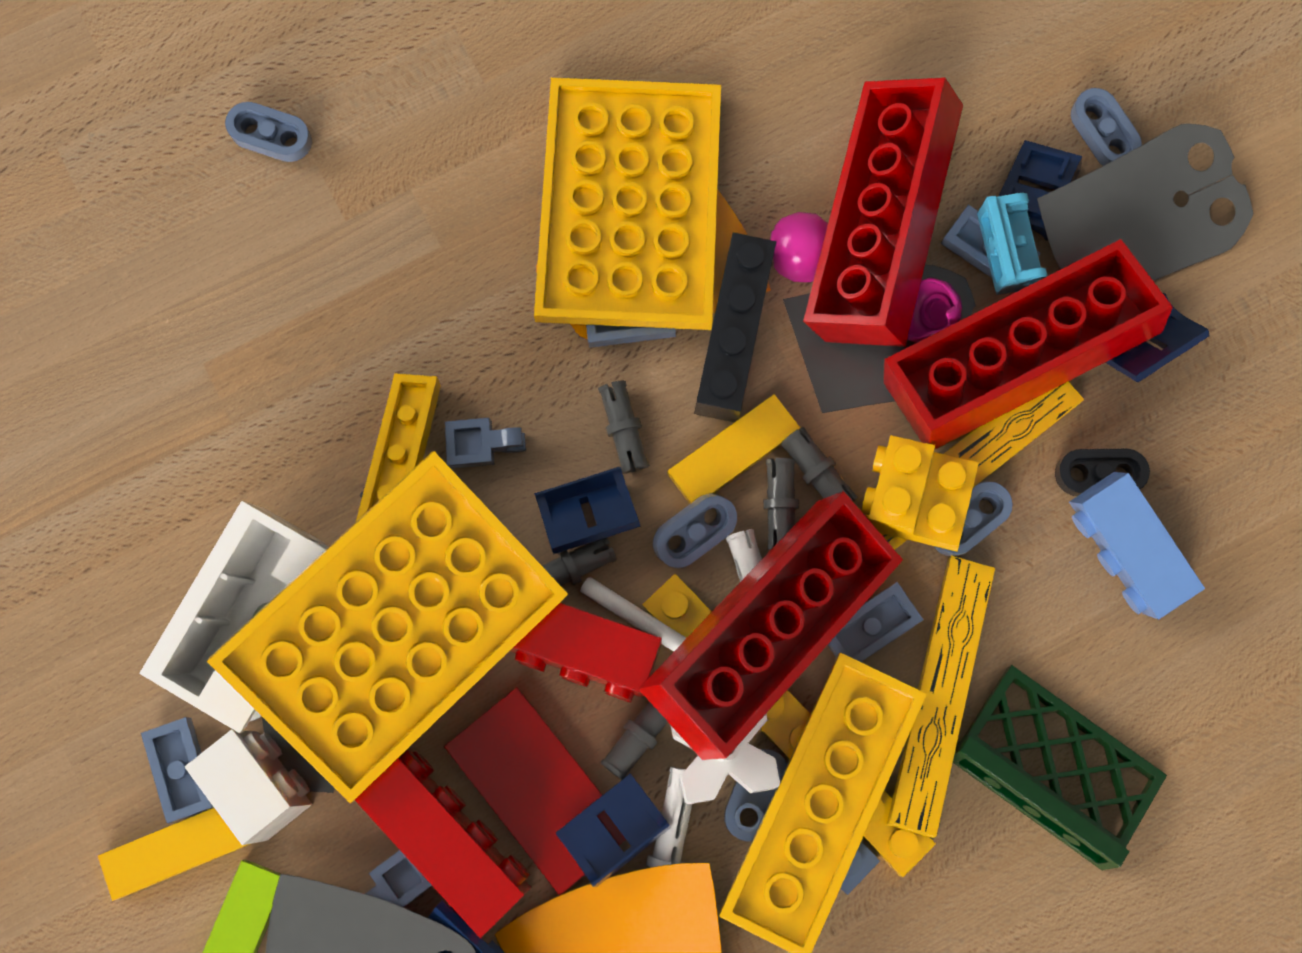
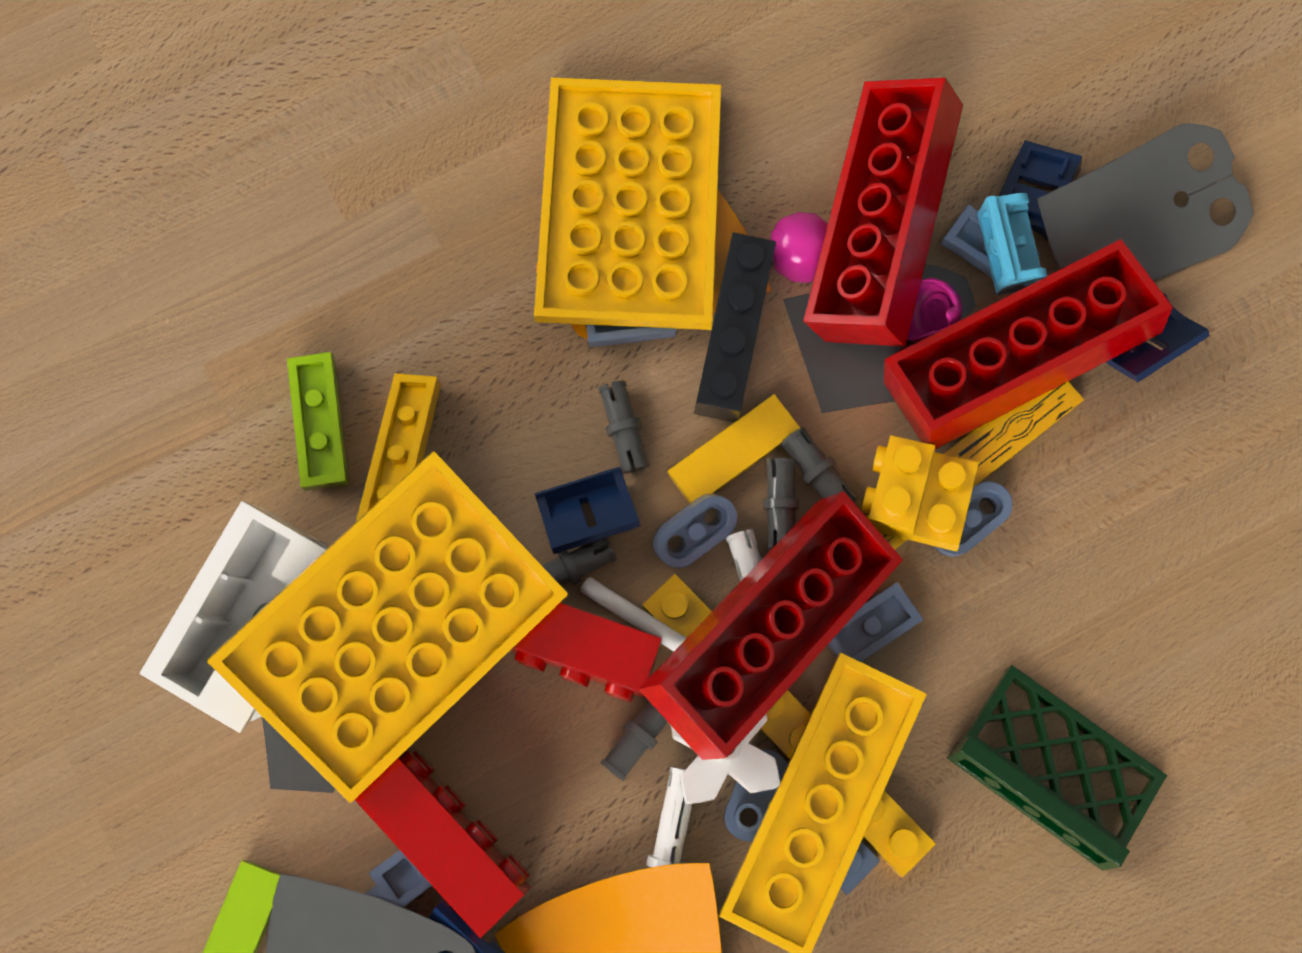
yellow tile [98,808,251,901] -> none
sand blue plate [141,717,214,823] -> none
white brick [185,729,313,845] -> none
sand blue plate [225,102,312,162] -> none
red tile [444,687,626,896] -> none
sand blue plate [445,418,526,469] -> none
dark blue piece [556,773,671,887] -> none
yellow tile [887,556,995,838] -> none
black plate [1055,448,1150,496] -> none
medium blue brick [1069,472,1205,620] -> none
sand blue plate [1071,88,1142,166] -> none
none -> lime plate [286,352,349,491]

